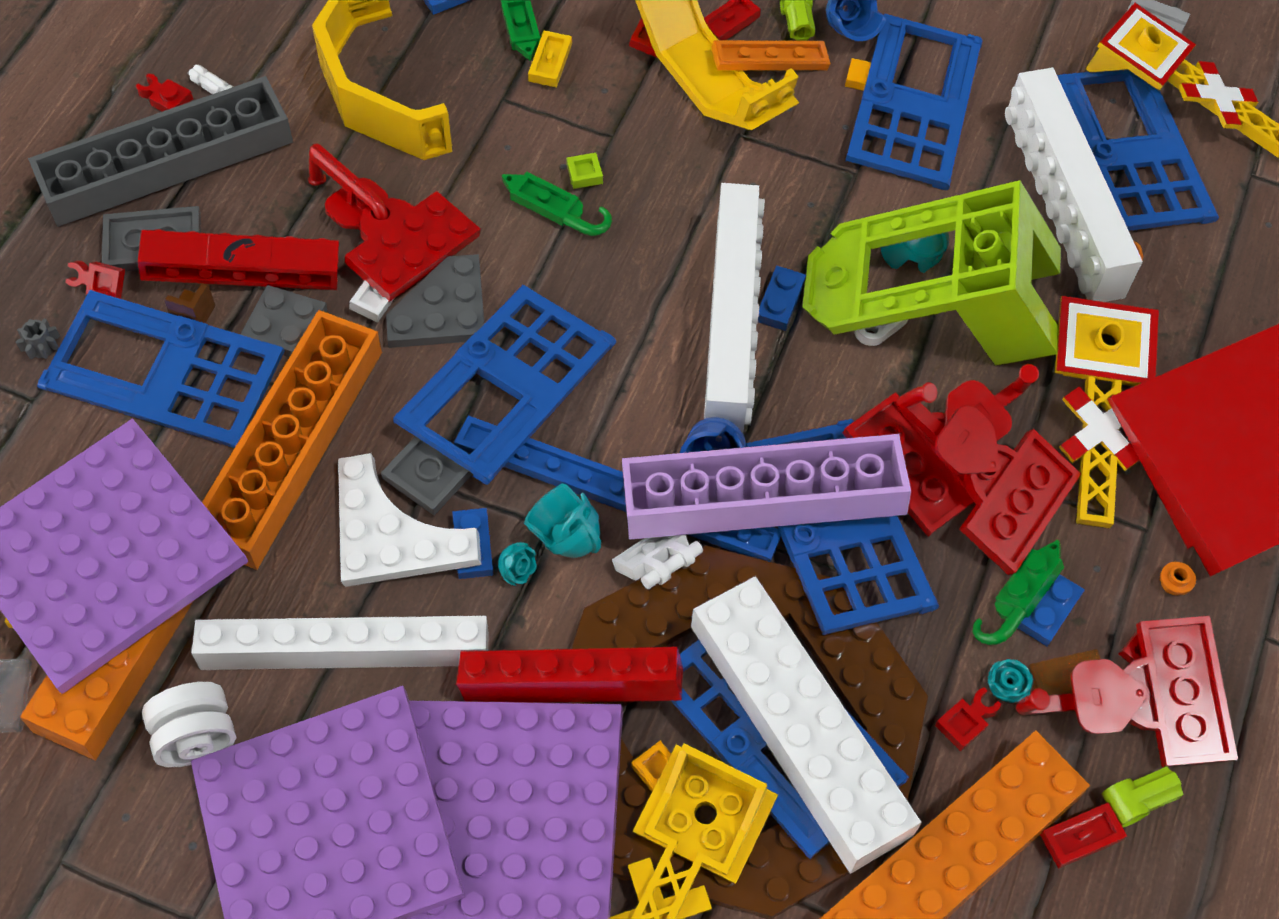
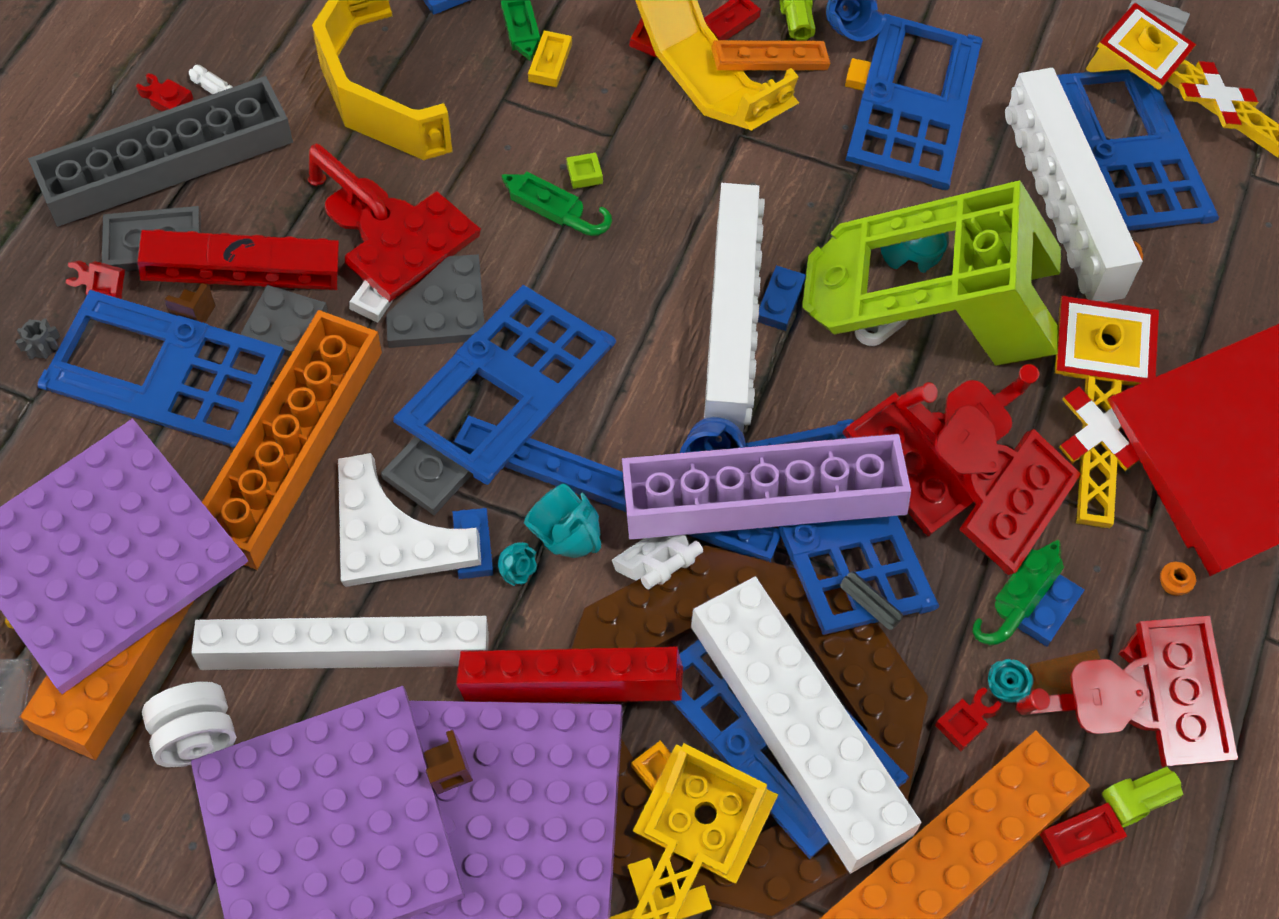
none -> reddish brown panel [424,729,473,794]
none -> pearl dark grey axle [840,572,903,630]

